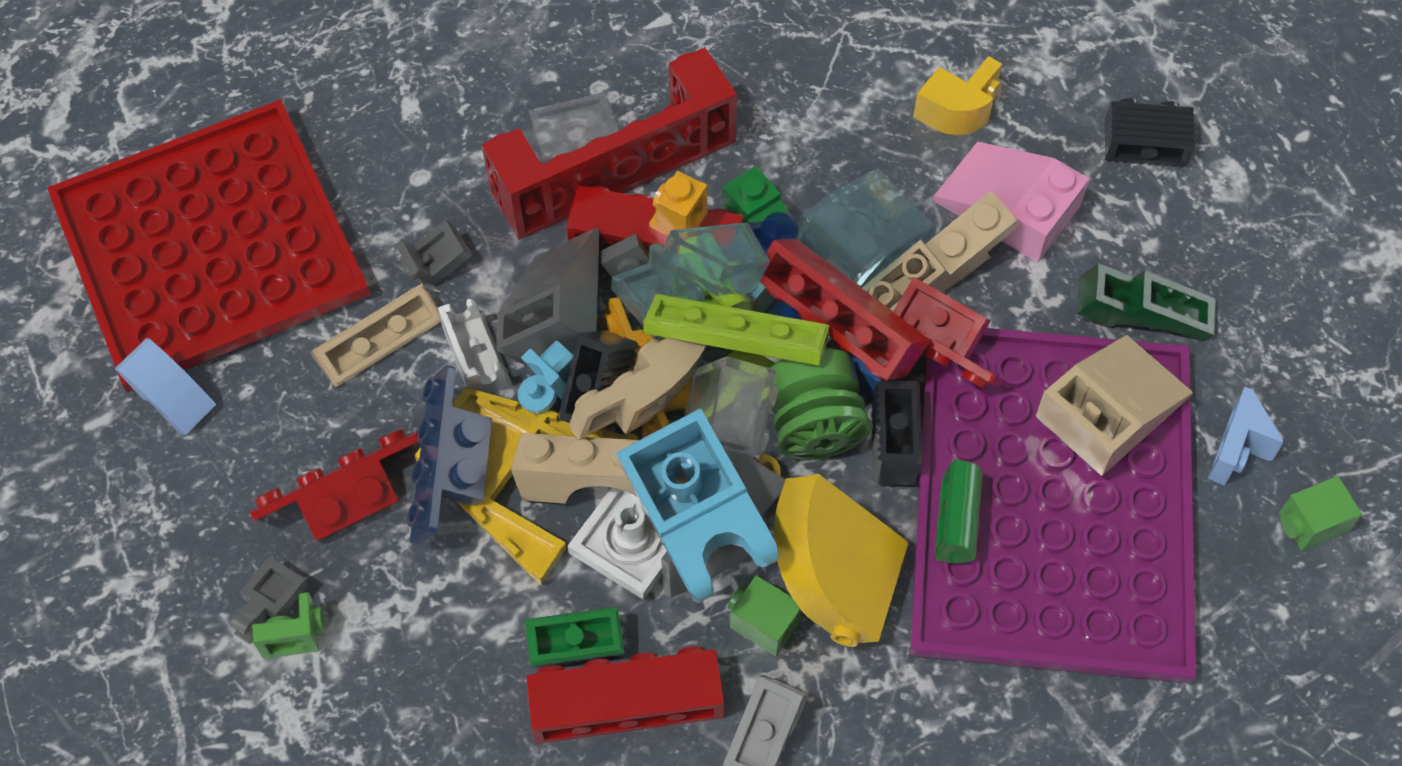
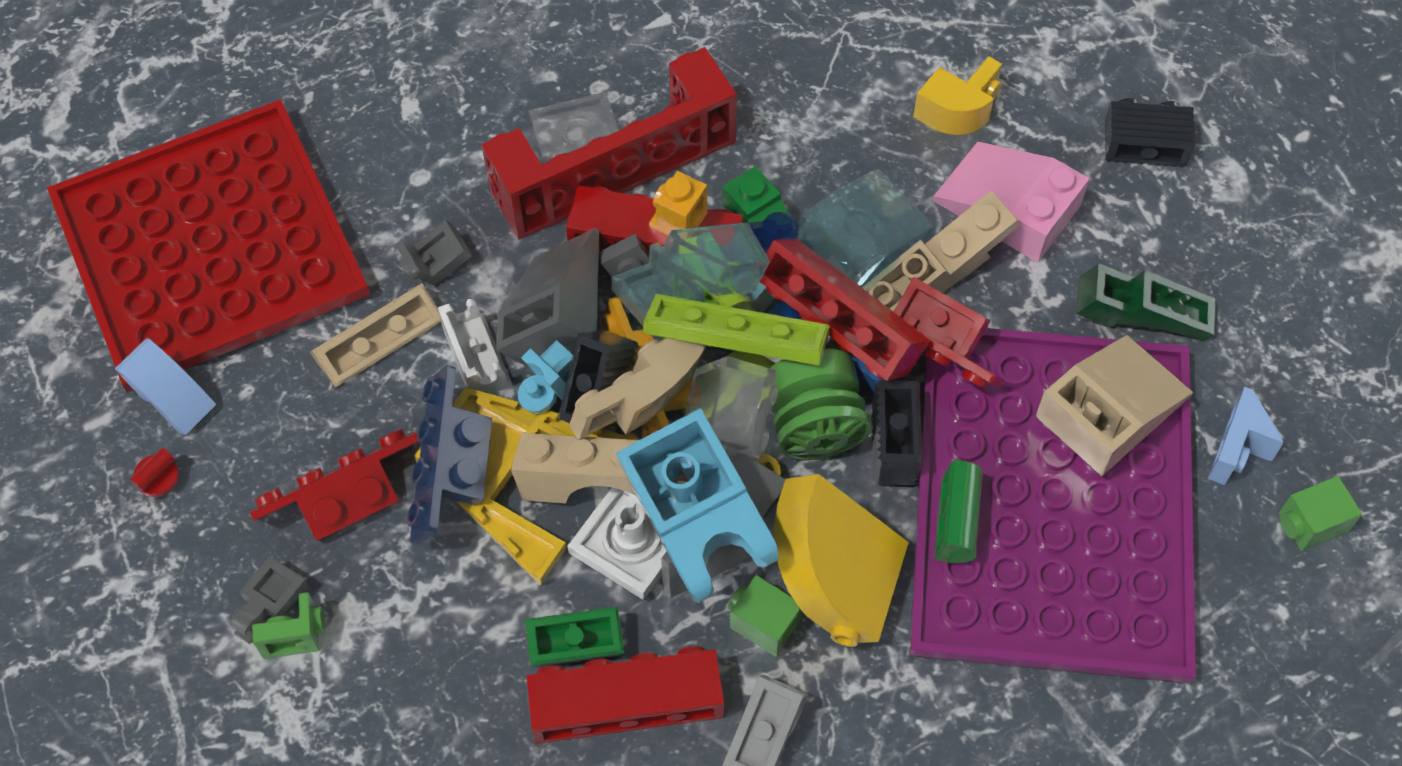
none -> red plate [129,447,179,497]

